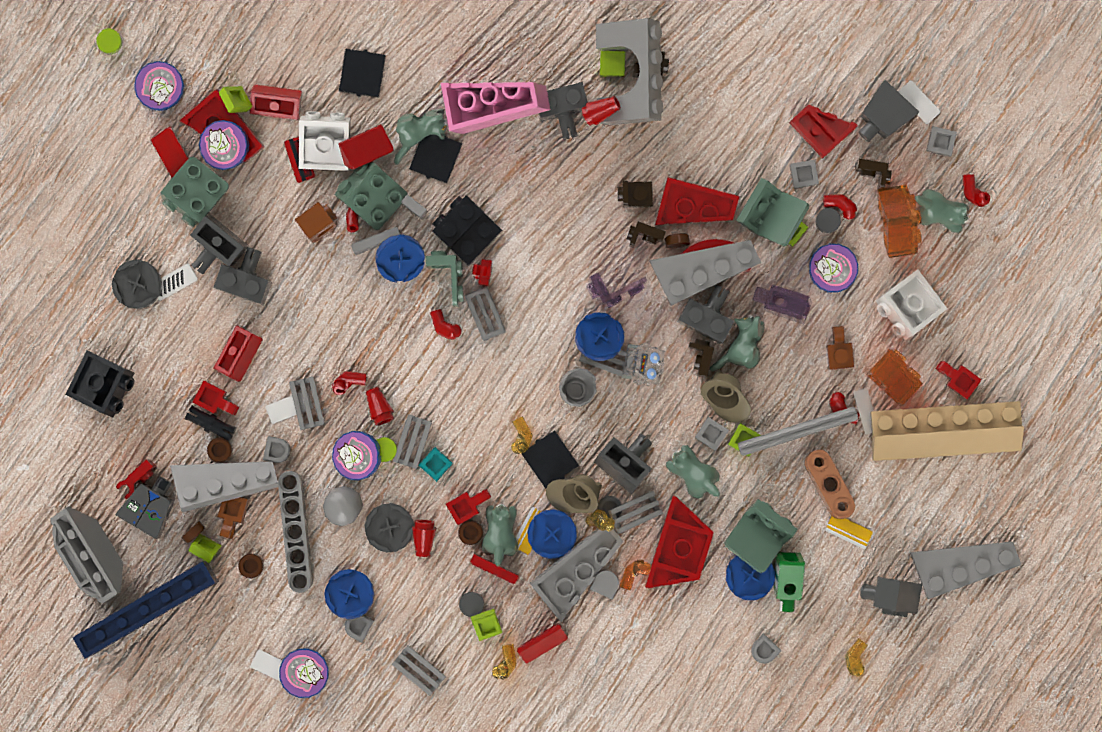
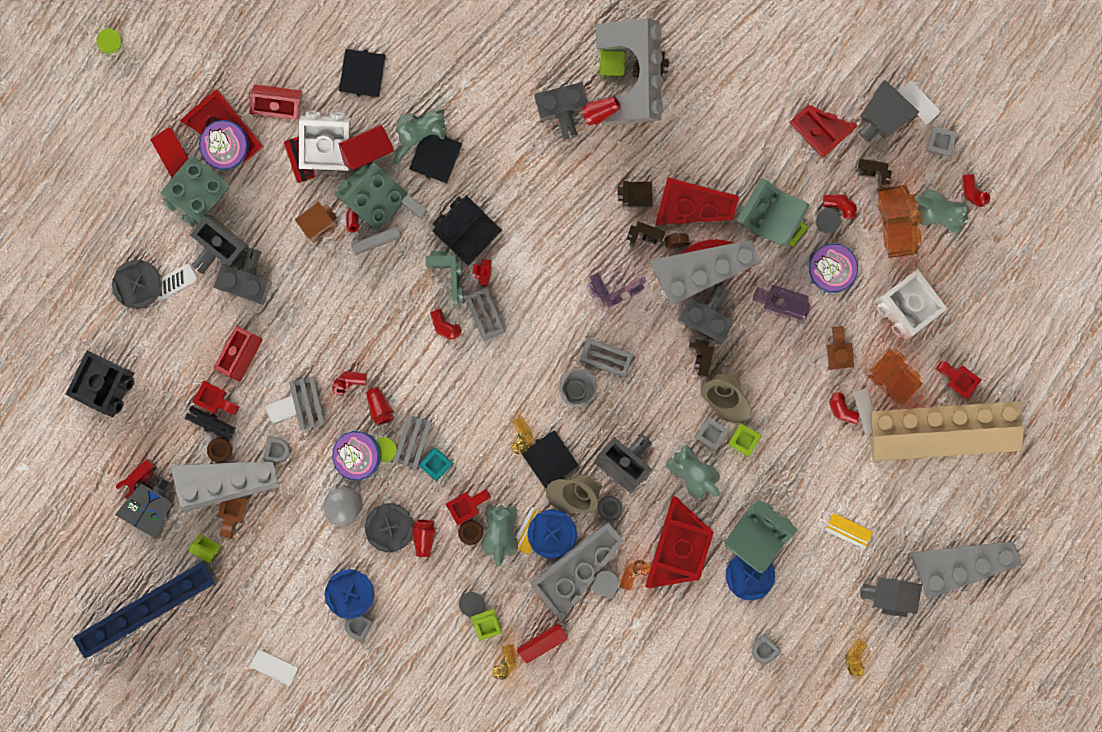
light grey wedge [50,506,123,604] -> none
tile [134,61,185,111] -> none
reddish brown tile [181,521,205,544] -> none
lime tile [219,86,252,113] -> none
reddish brown tile [238,553,264,579] -> none
light grey beam [278,471,313,593] -> none
tile [279,648,329,698] -> none
blue tile [375,235,425,282] -> none
light grey tile [392,645,446,696] -> none
bright pink wedge [441,82,550,134] -> none
red tile [470,553,519,584] -> none
blue tile [575,312,624,361] -> none
clear yellow arm [585,510,615,531] -> none
light grey tile [608,491,663,534] -> none
clear head [621,343,665,386] -> none
sand green animal [709,316,765,371] -> none
light grey axle [738,407,858,456] -> none
green torso [774,552,805,612] -> none
light grey tile [790,160,819,189] -> none
nougat piece [804,450,855,519] -> none

